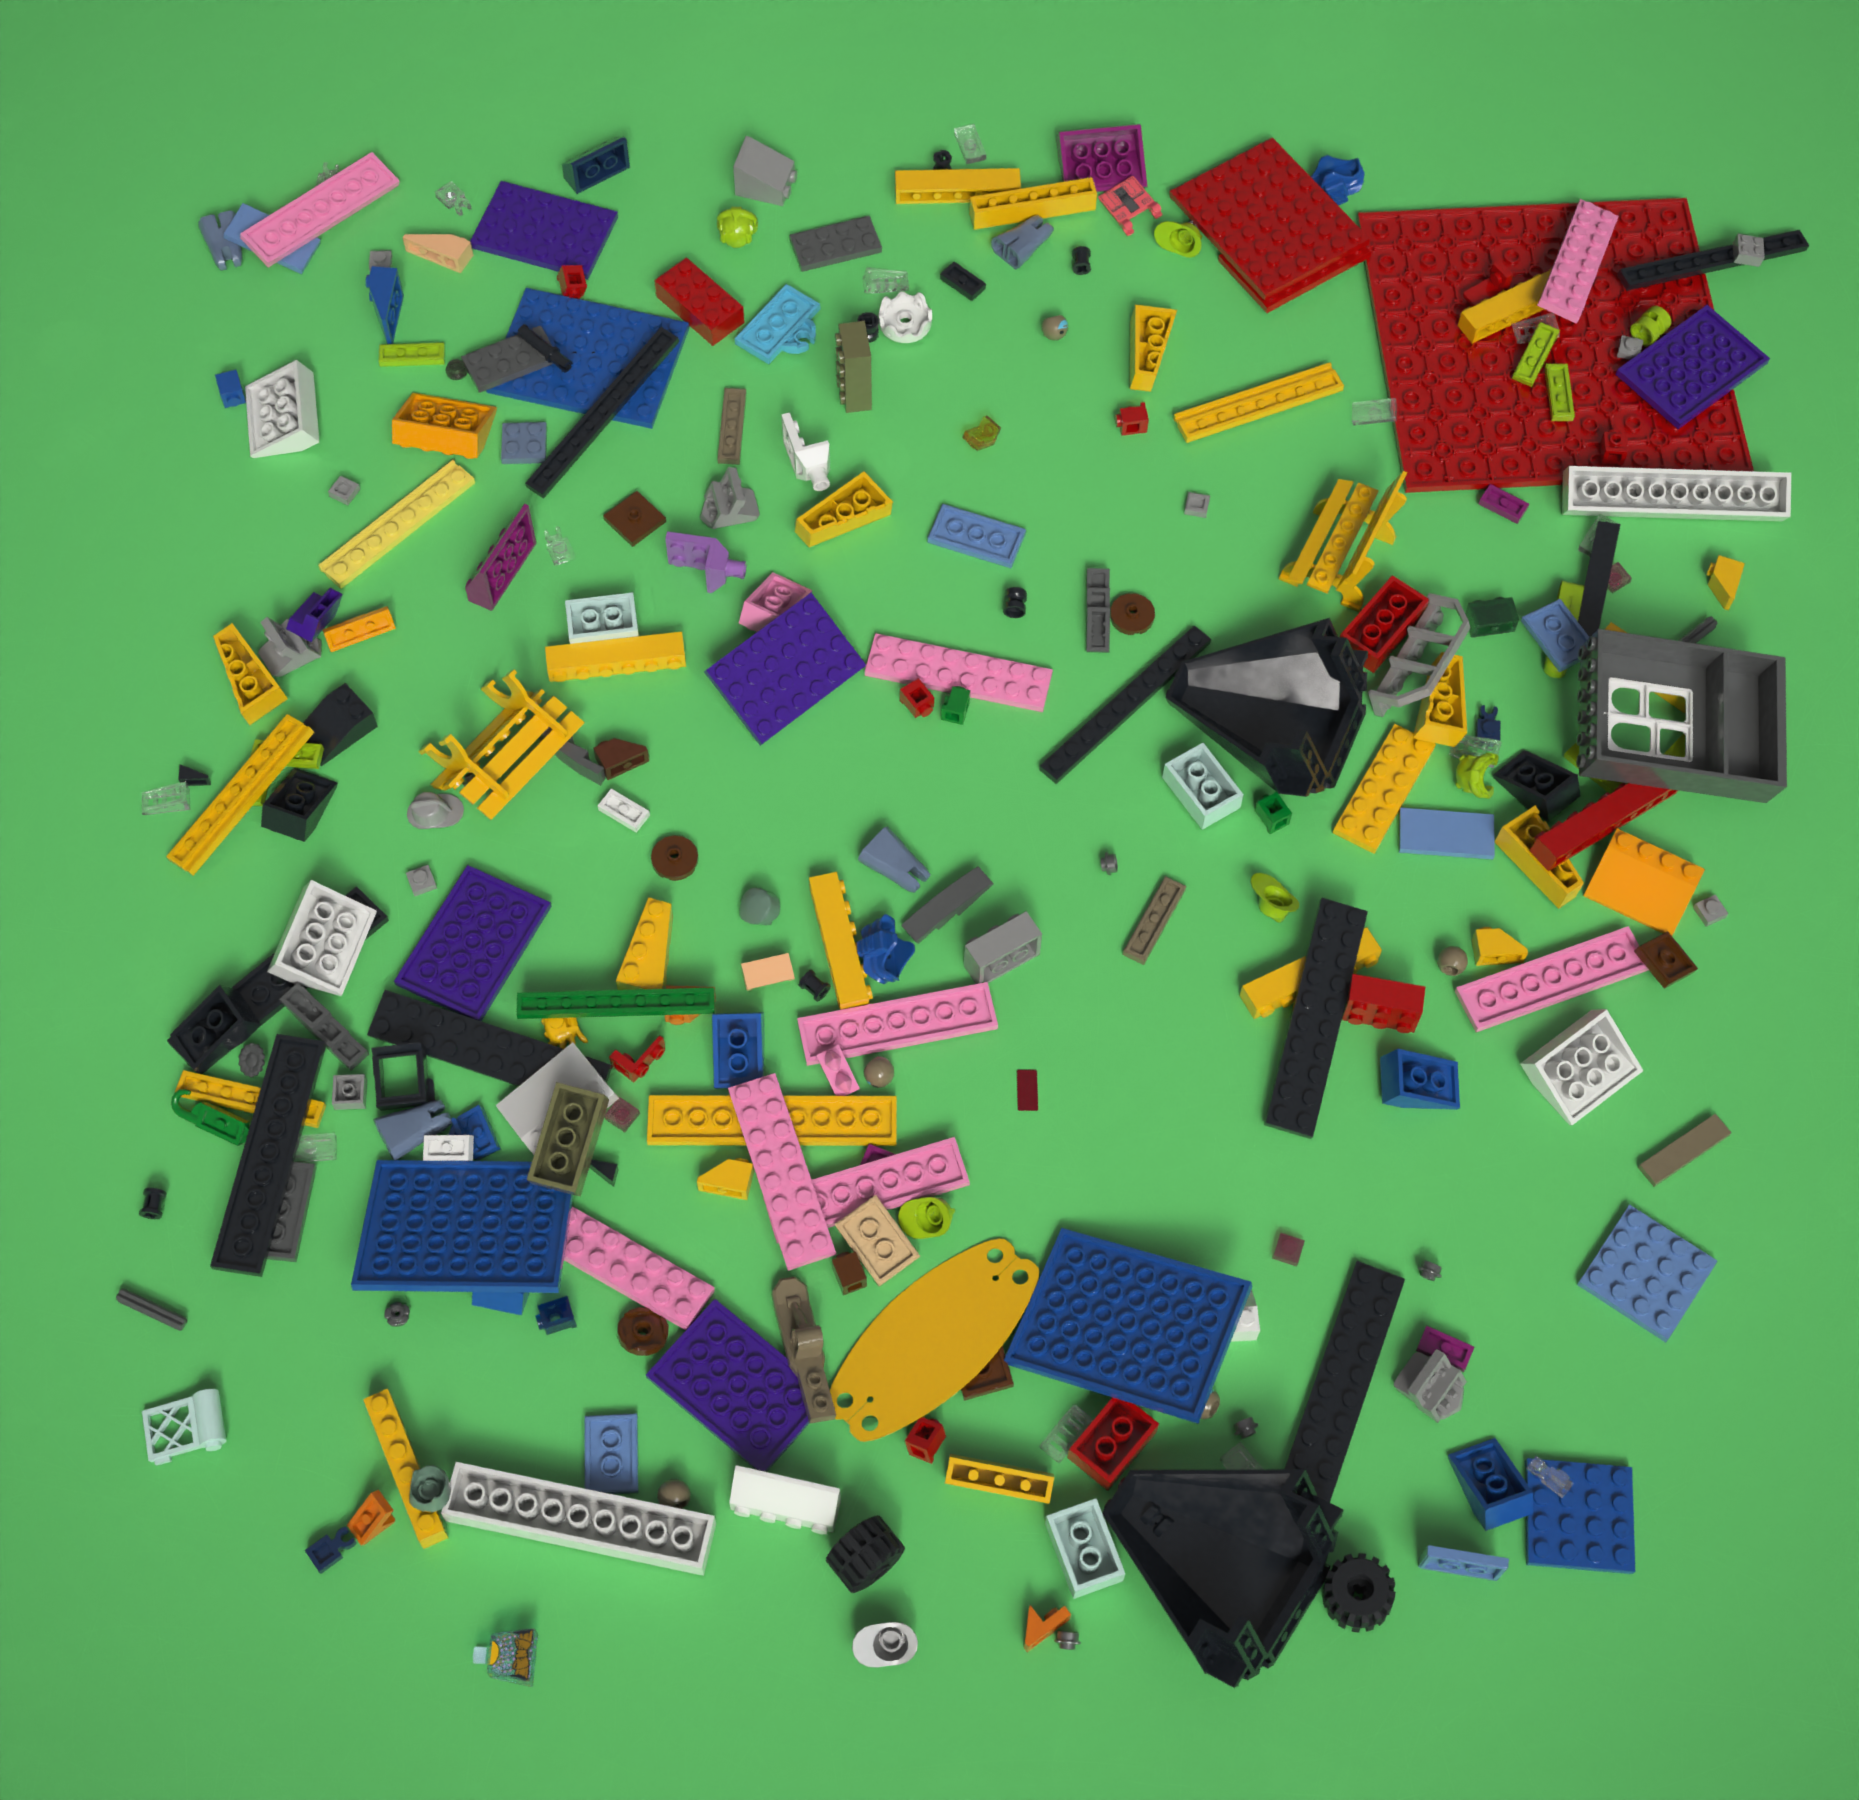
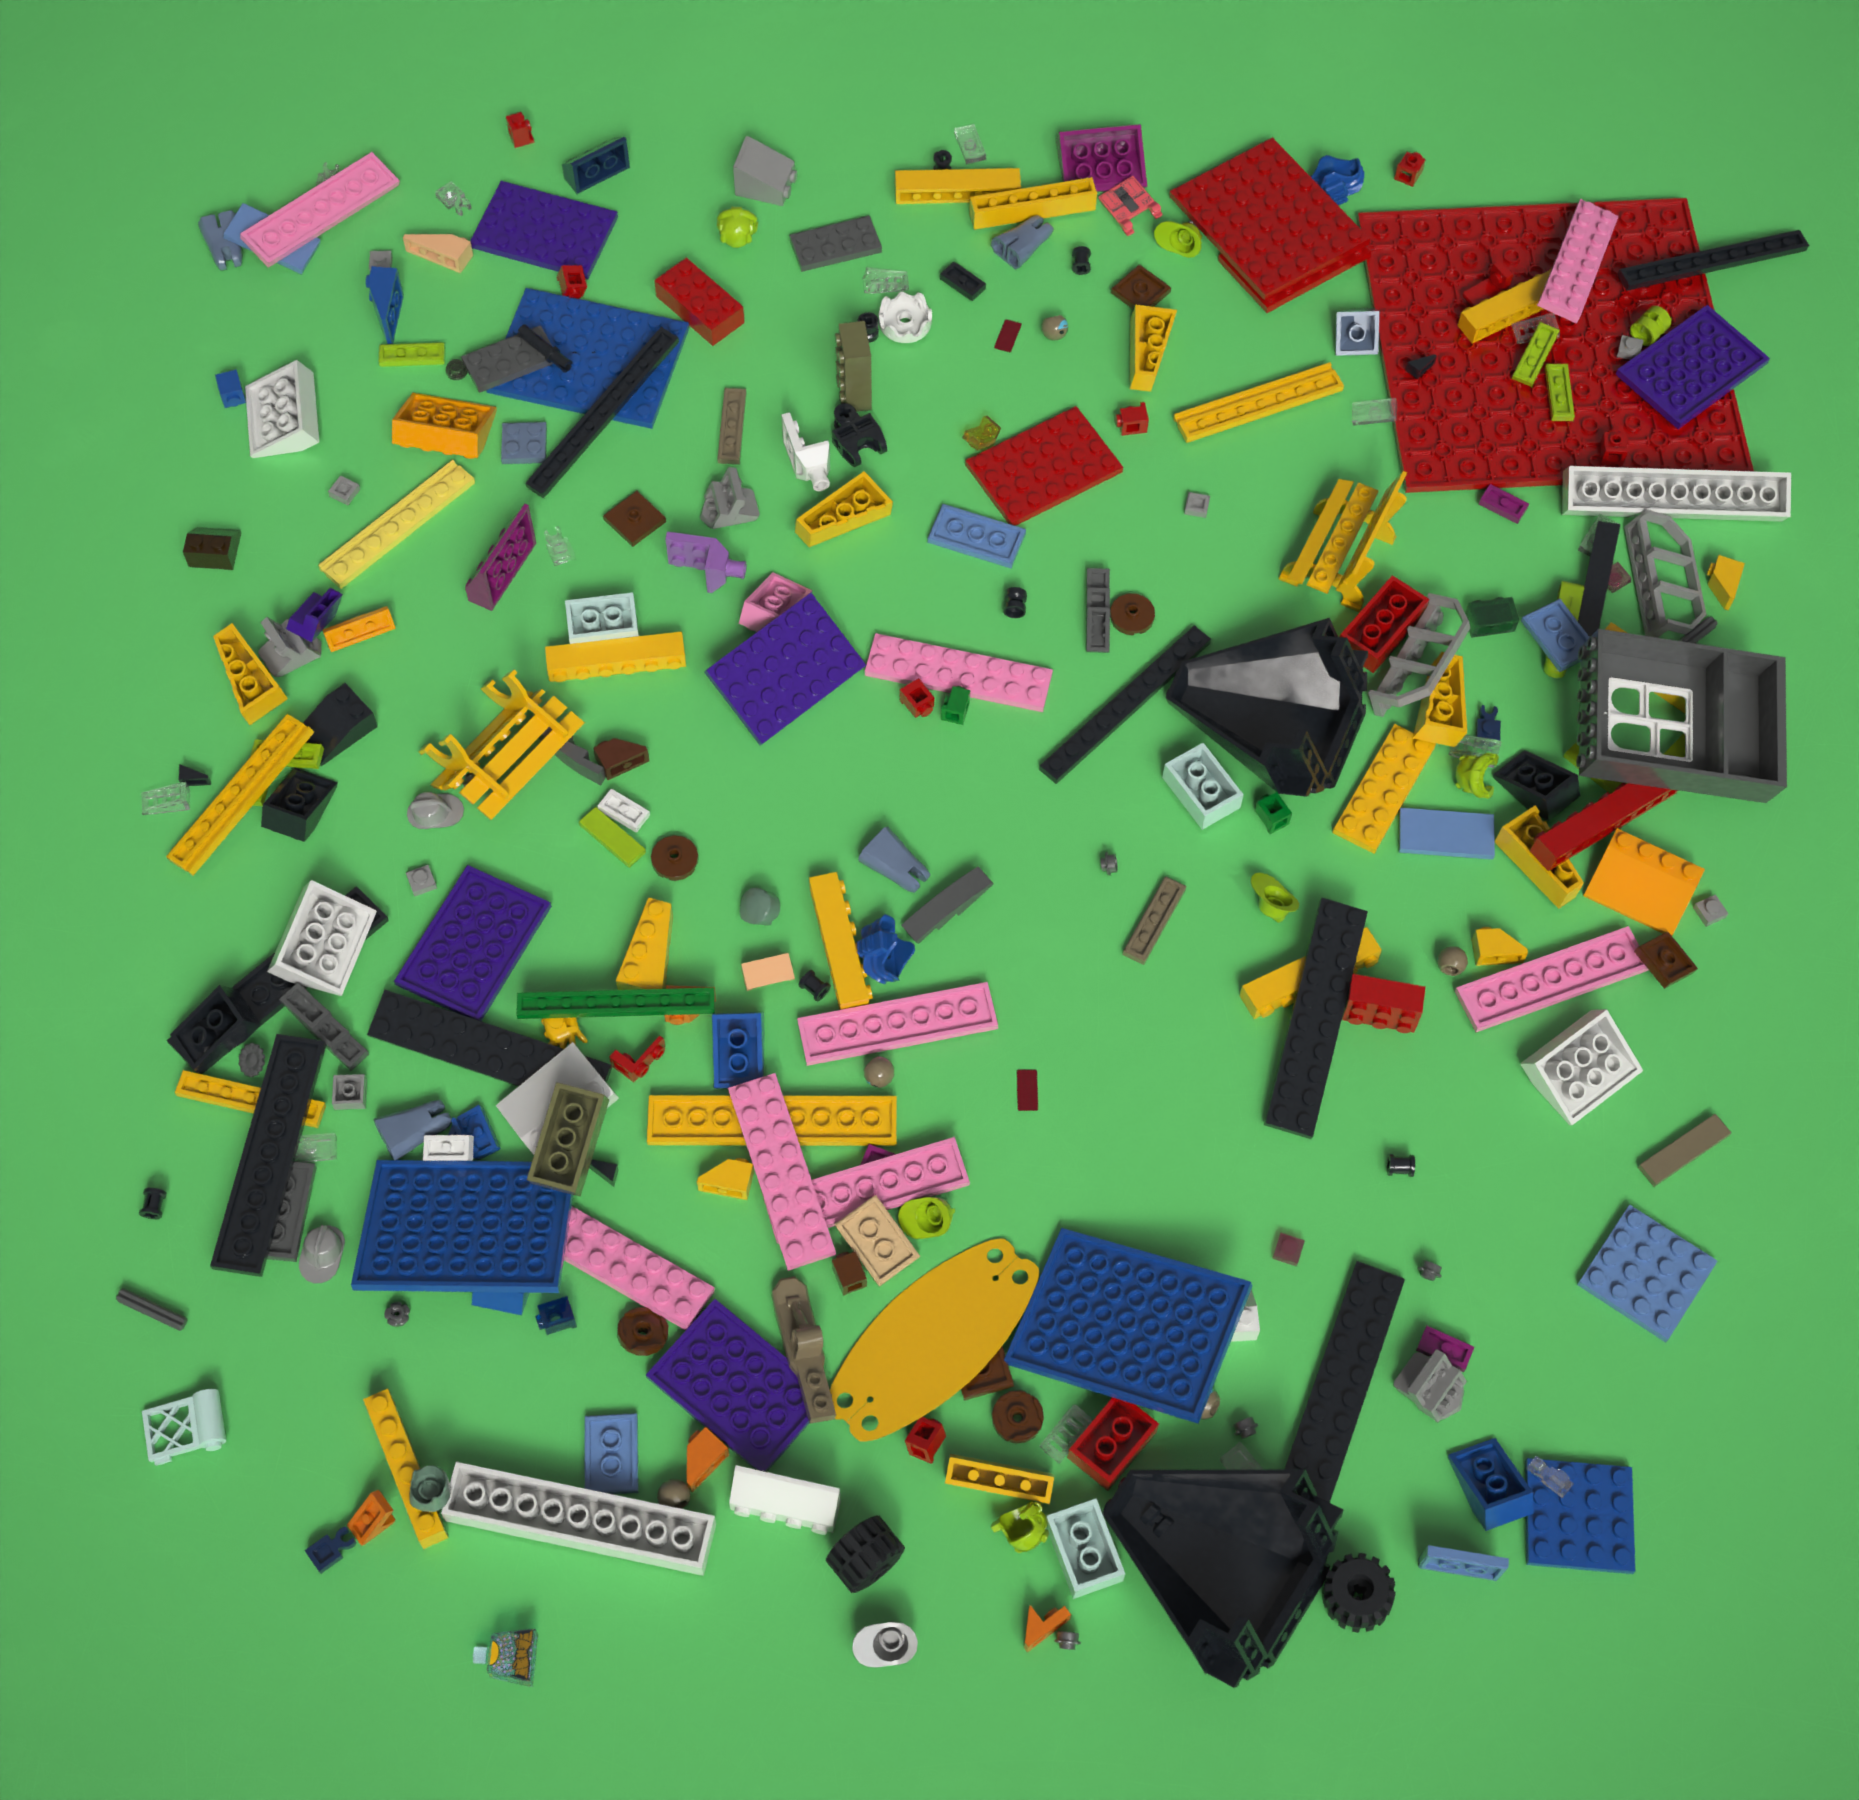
green plate [171,1089,250,1146] -> none
black piece [371,1042,435,1111] -> none
plate [605,1097,640,1133] -> none
medium azure plate [734,284,820,364] -> none
bright pink tile [816,1045,860,1096] -> none
light grey brick [964,911,1042,984] -> none
blue slope [1380,1049,1460,1110] -> none
light grey piece [1733,234,1764,267] -> none
none -> slope [183,527,241,570]
none -> light grey piece [299,1225,345,1284]
none -> red brick [506,112,535,148]
none -> lime tile [579,807,646,868]
none -> orange slope [687,1427,729,1492]
none -> black piece [832,403,887,467]
none -> red plate [965,406,1123,526]
none -> lime helmet [991,1501,1049,1553]
none -> reddish brown plate [992,1390,1044,1443]
none -> dark red sticker [994,319,1022,352]
none -> reddish brown plate [1111,264,1171,310]
none -> sand blue slope [1335,308,1380,356]
none -> black bush [1387,1153,1415,1177]
none -> red brick [1394,152,1426,187]
none -> black piece [1405,354,1437,379]
none -> light grey plate [1624,509,1706,638]

